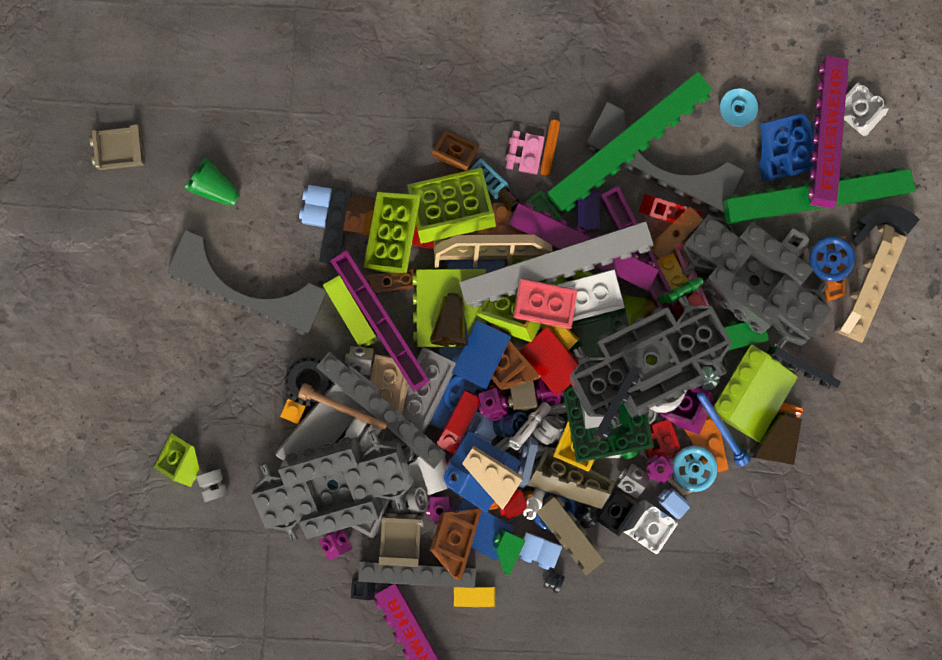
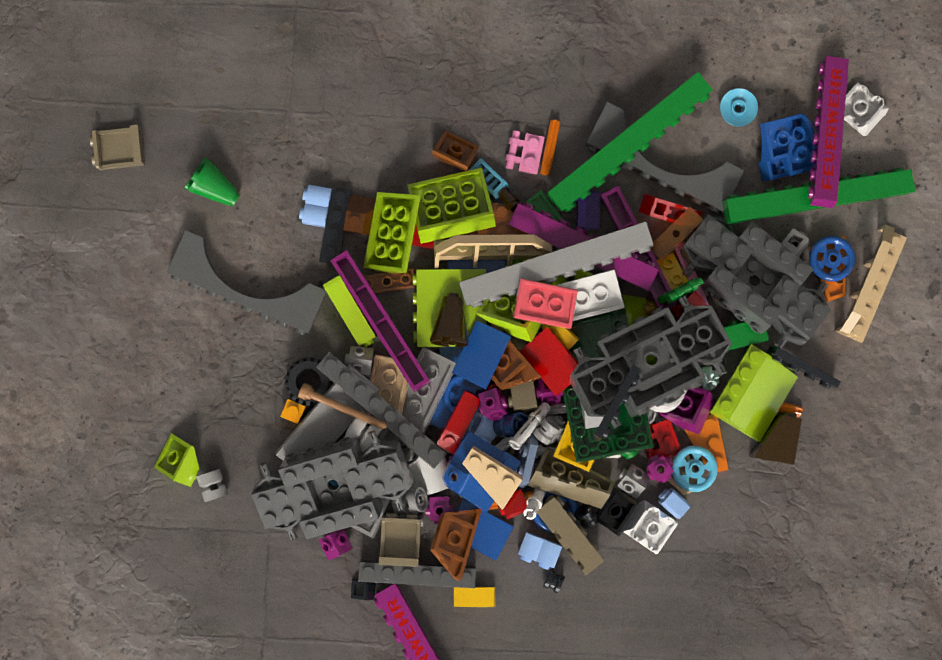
green slope [493,528,526,575] -> none
blue piece [697,392,751,467] -> none
black arch [850,206,920,246] -> none

